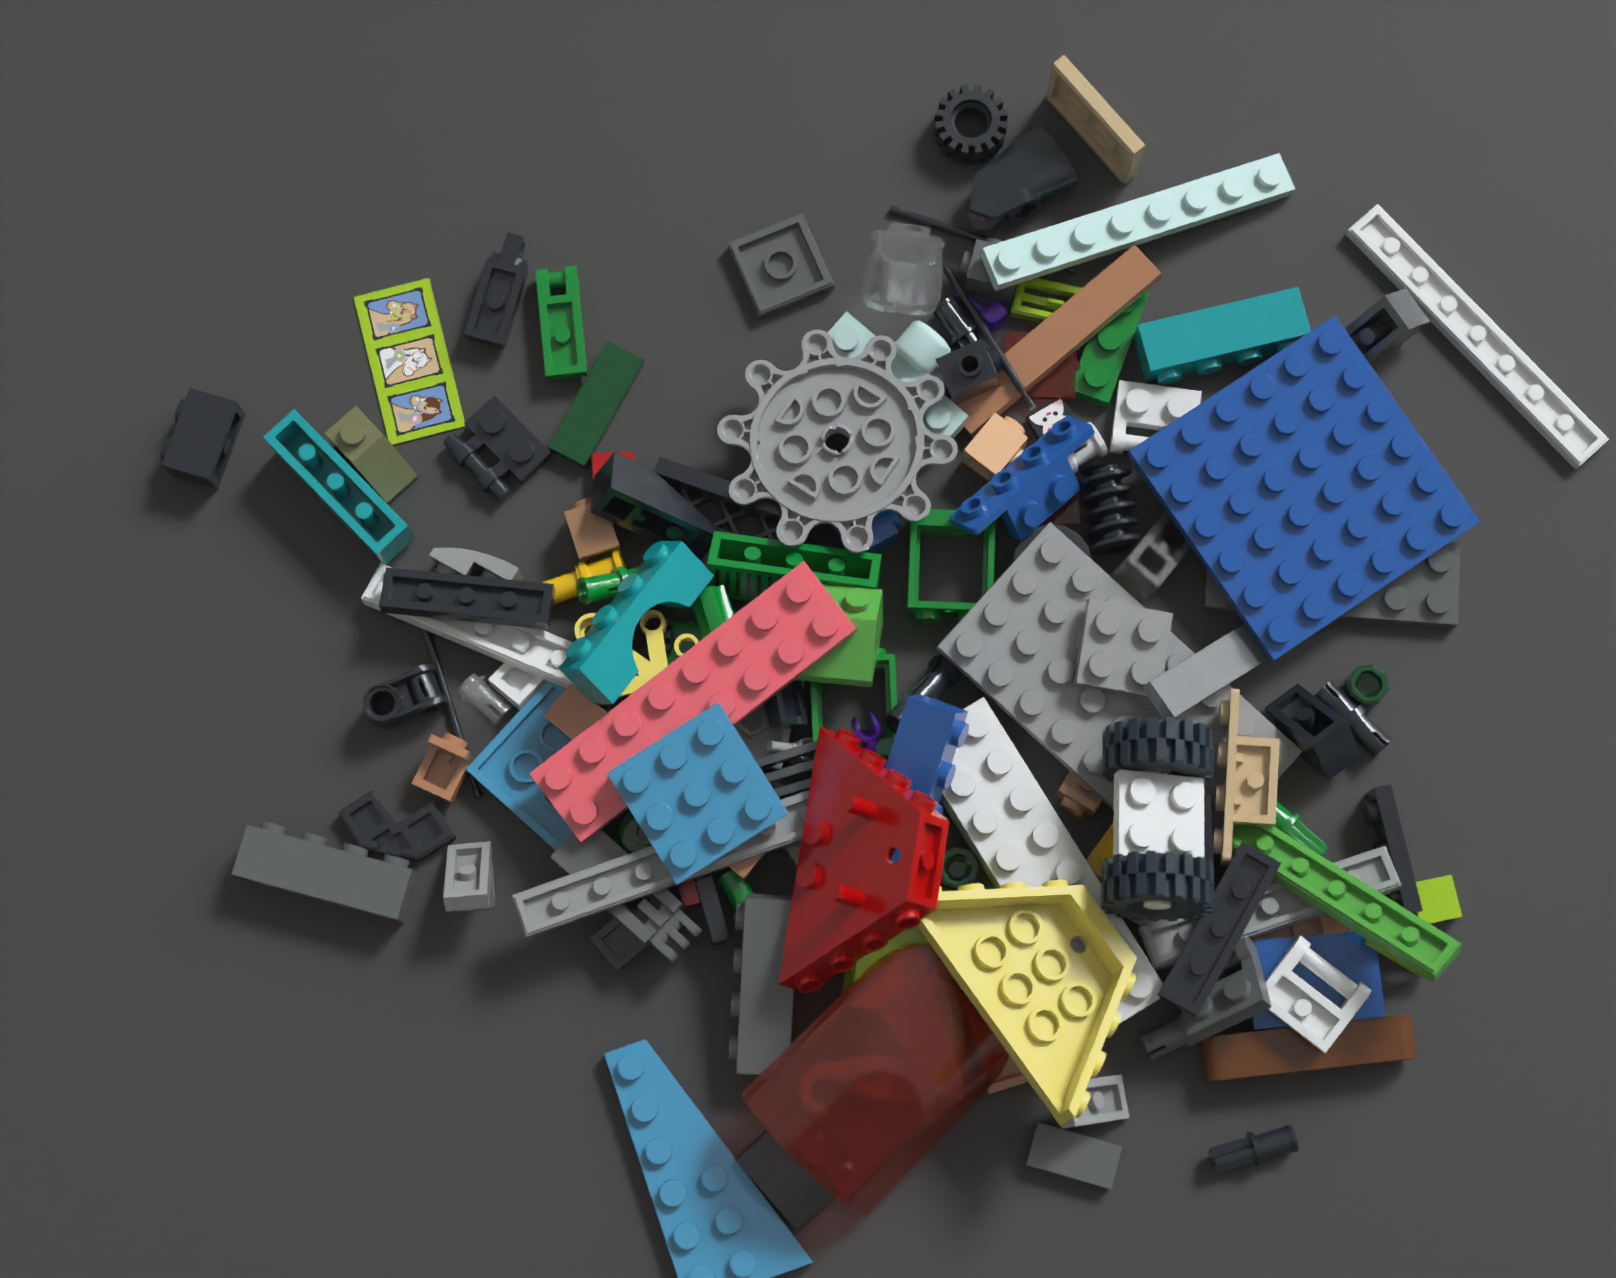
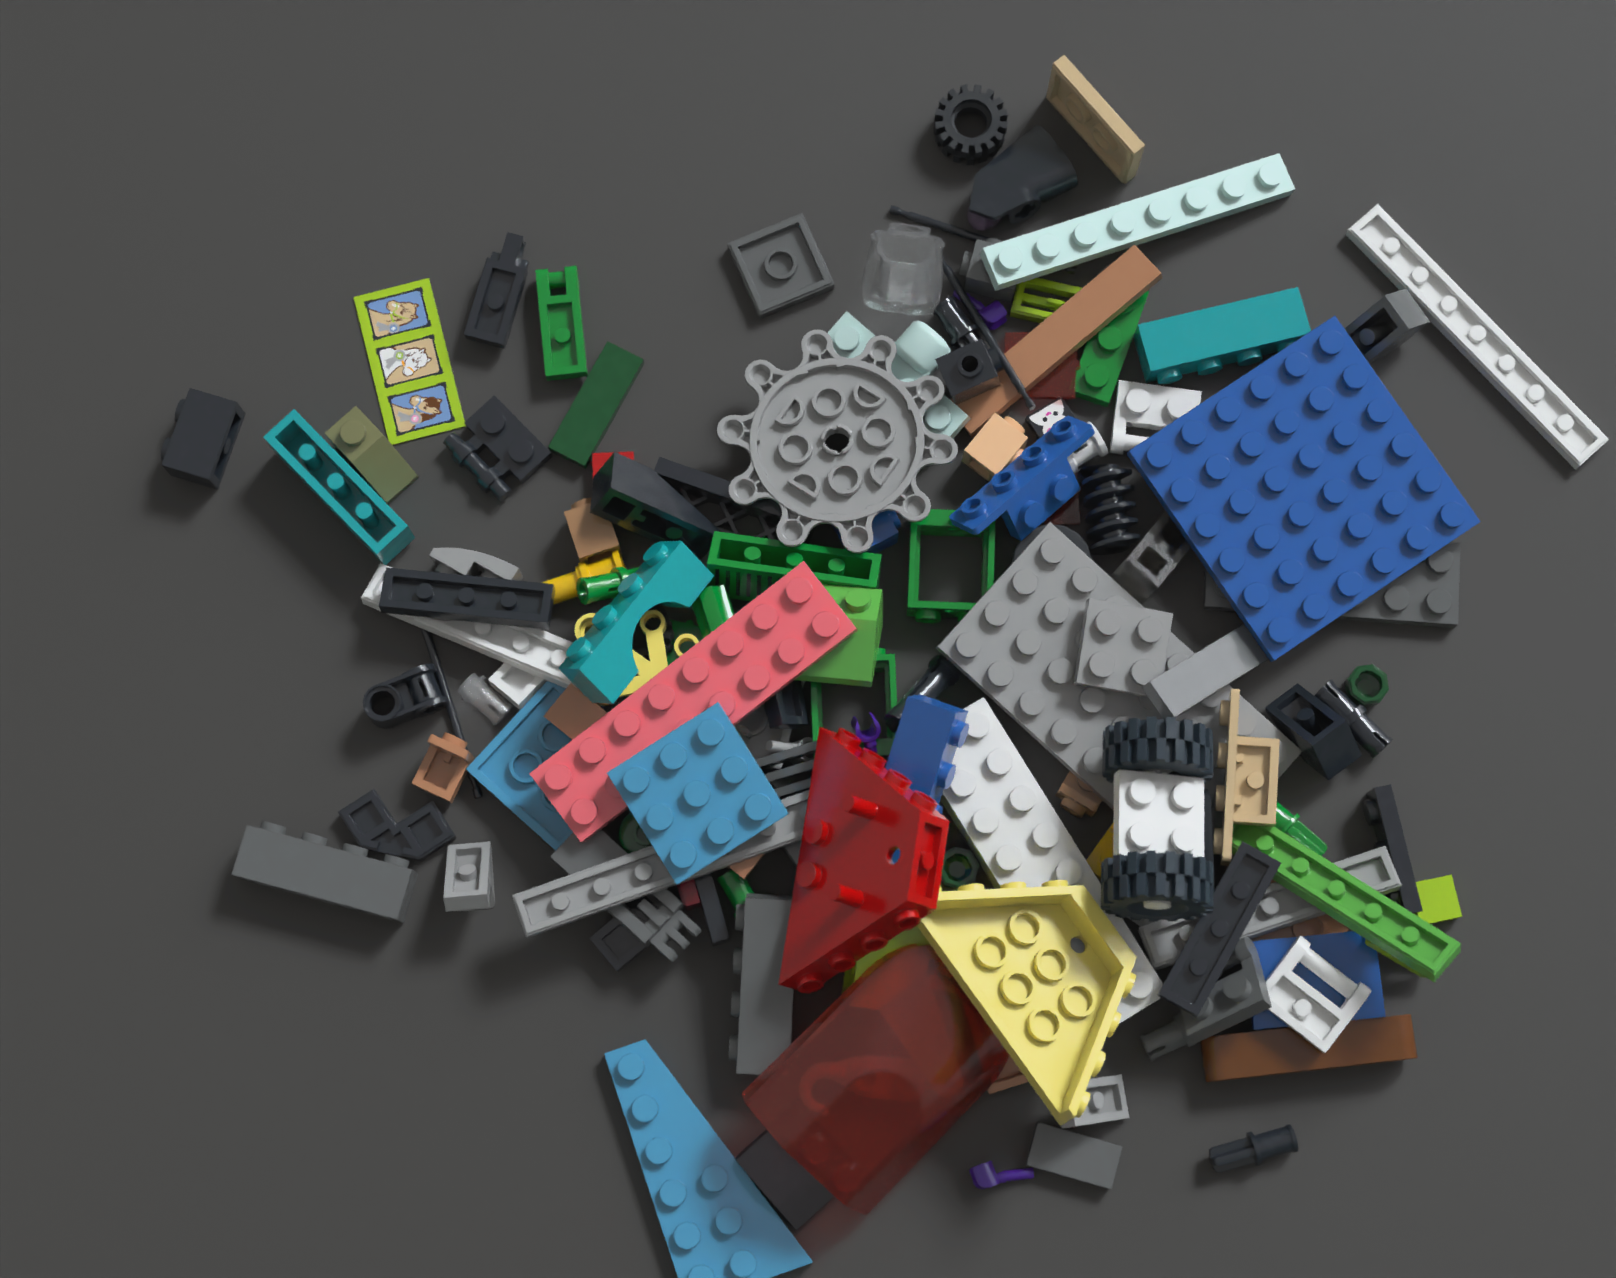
none -> dark purple hand [969,1160,1034,1189]

